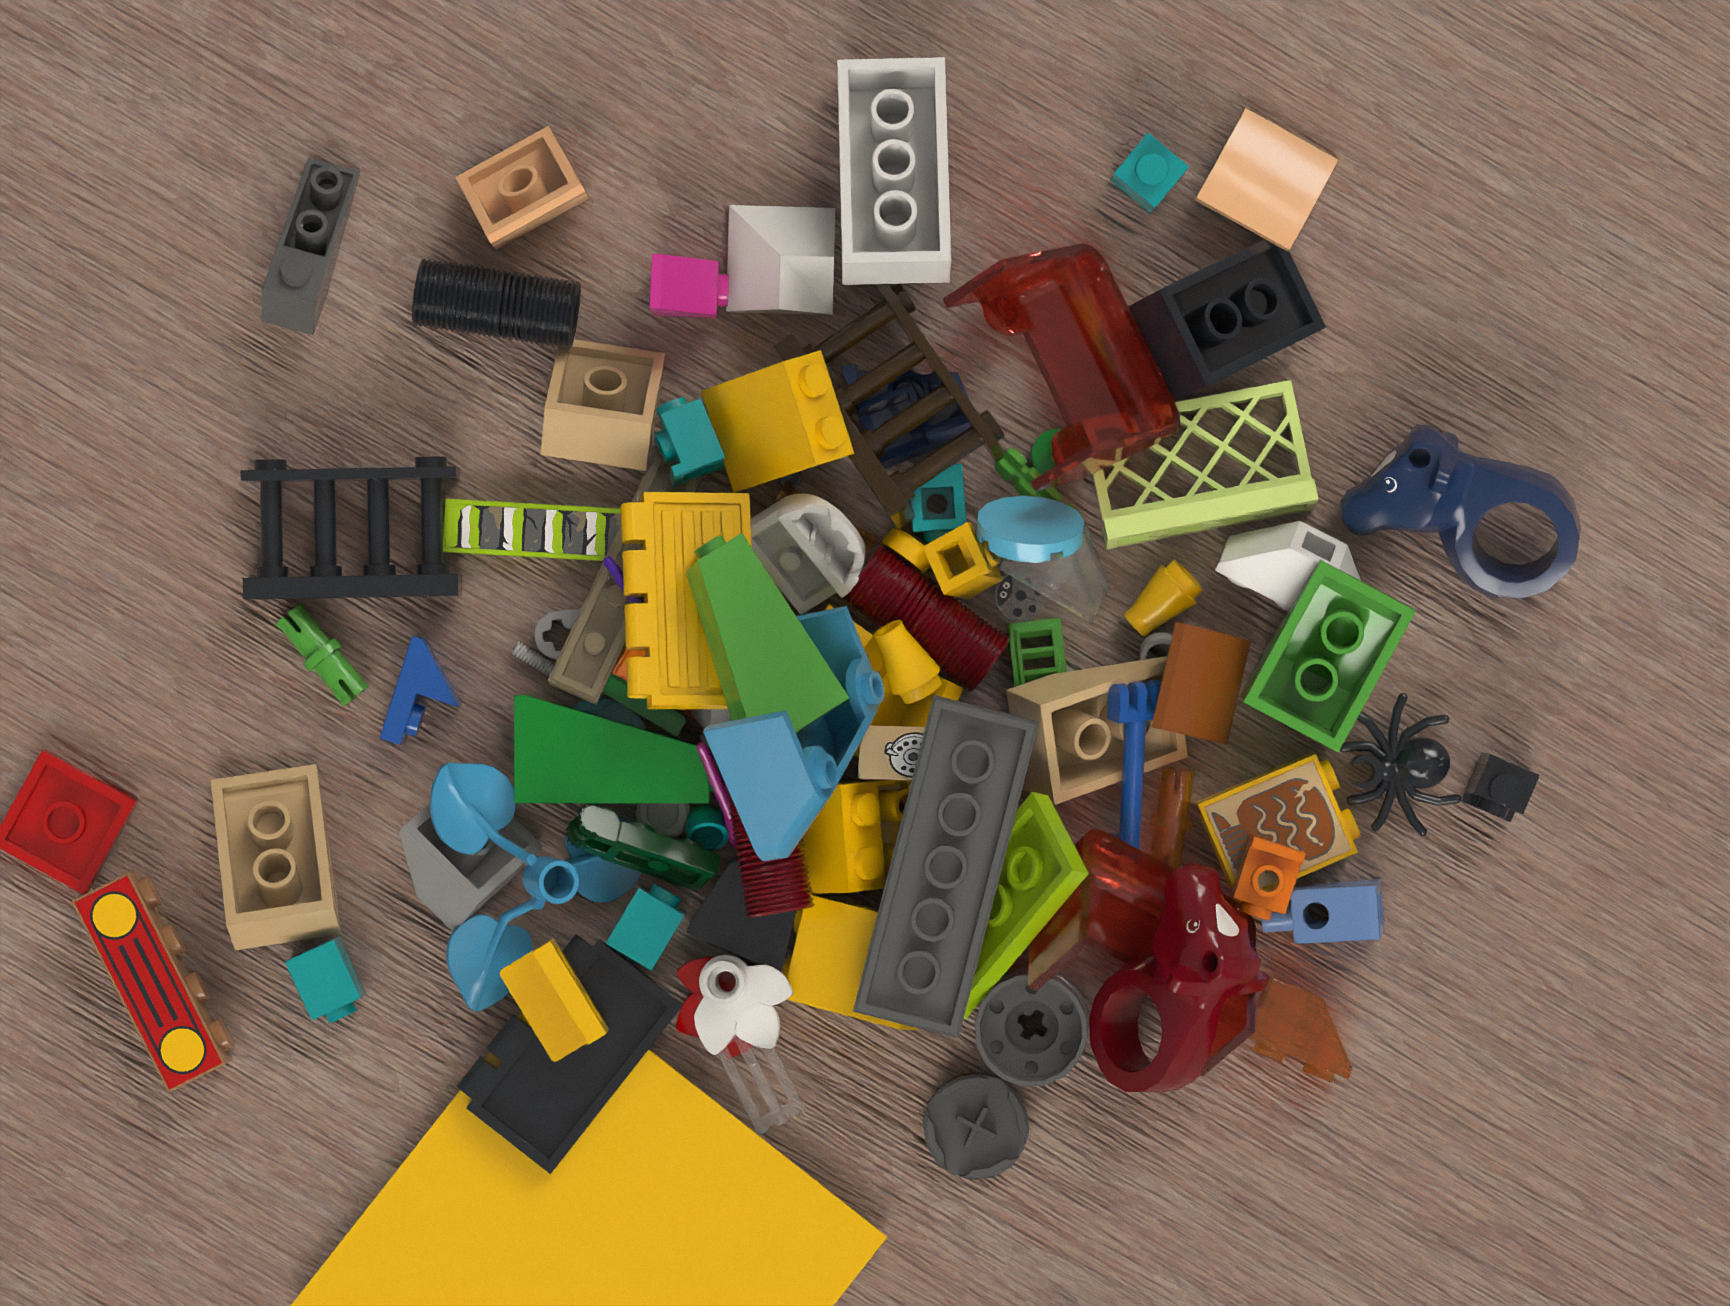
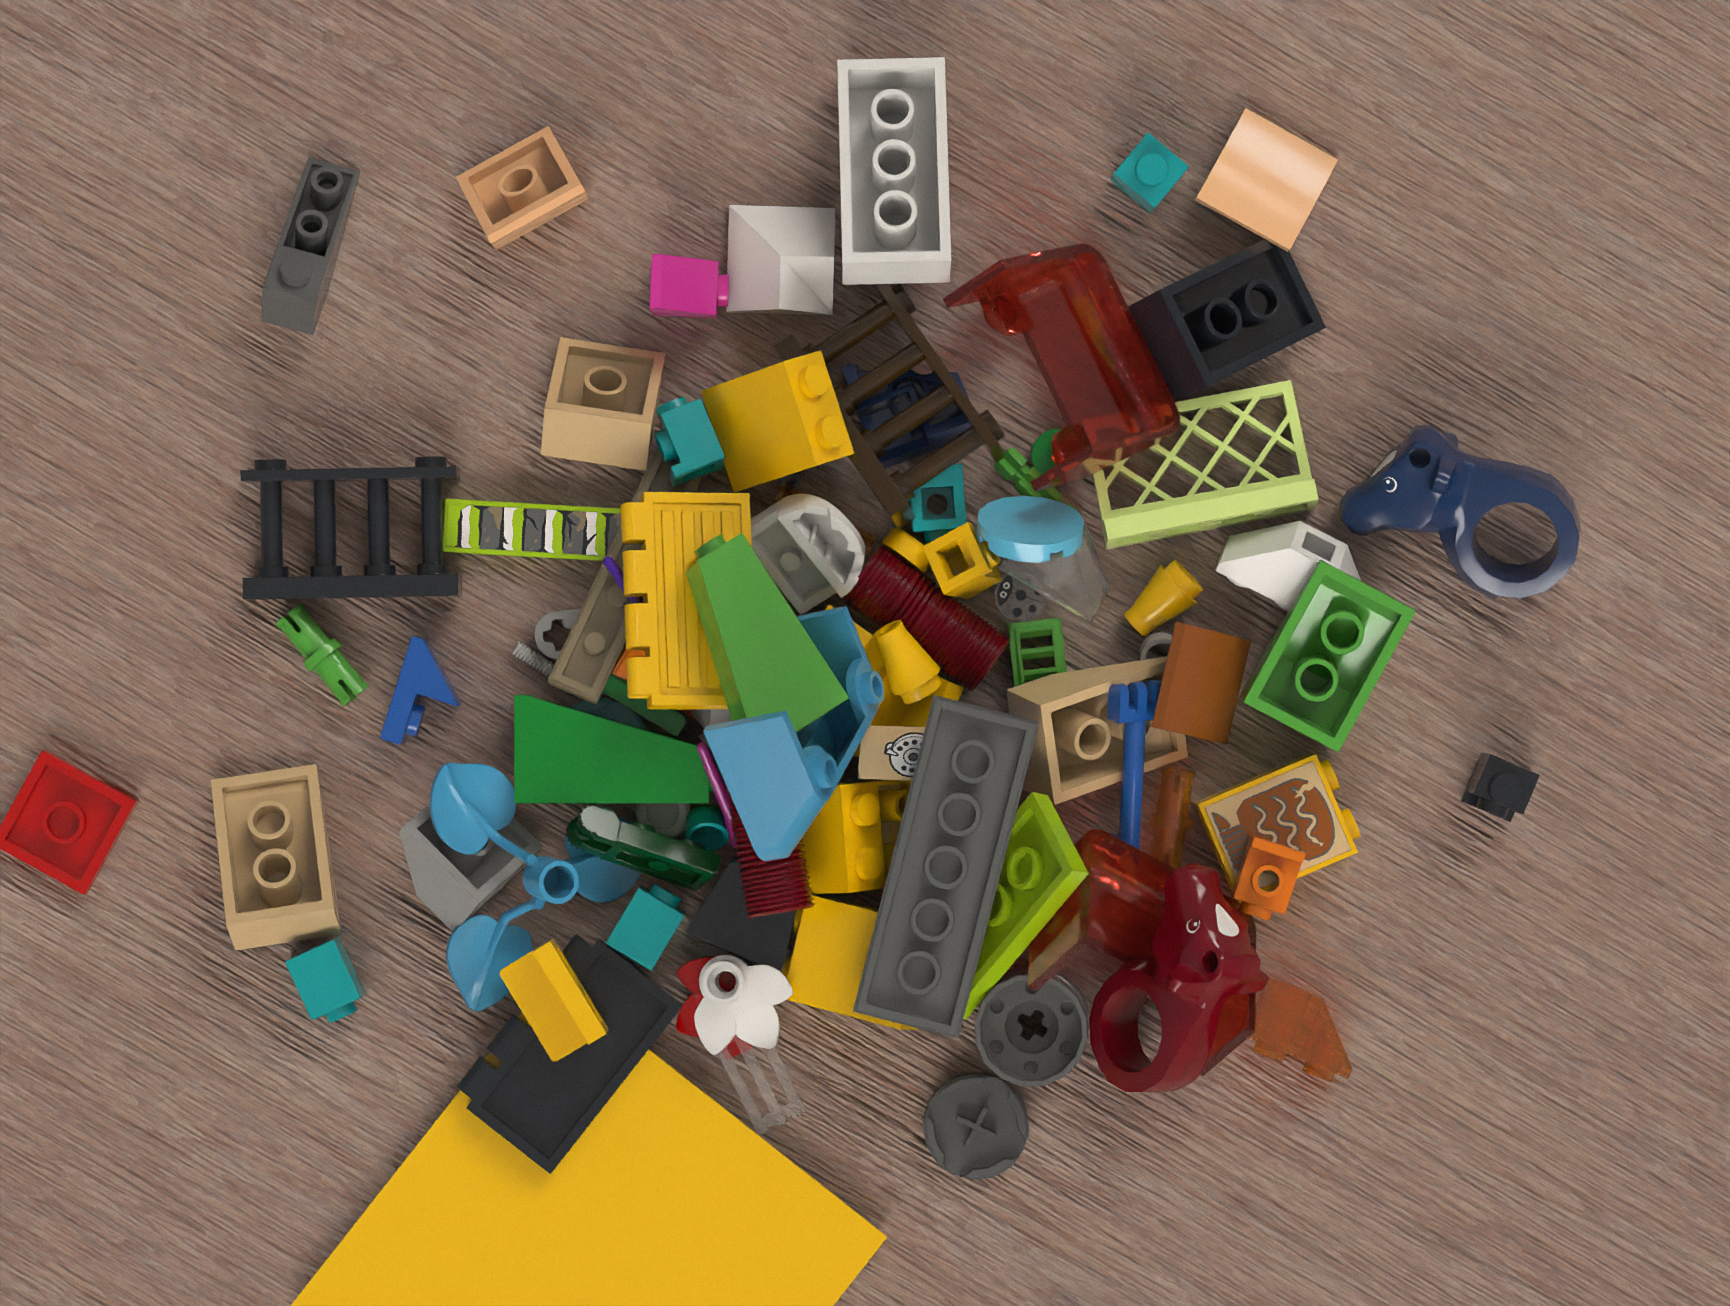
brick [71,870,234,1093] -> none
black piece [412,258,581,349] -> none
medium blue torso [1261,879,1385,944] -> none
black animal [1340,693,1461,836] -> none

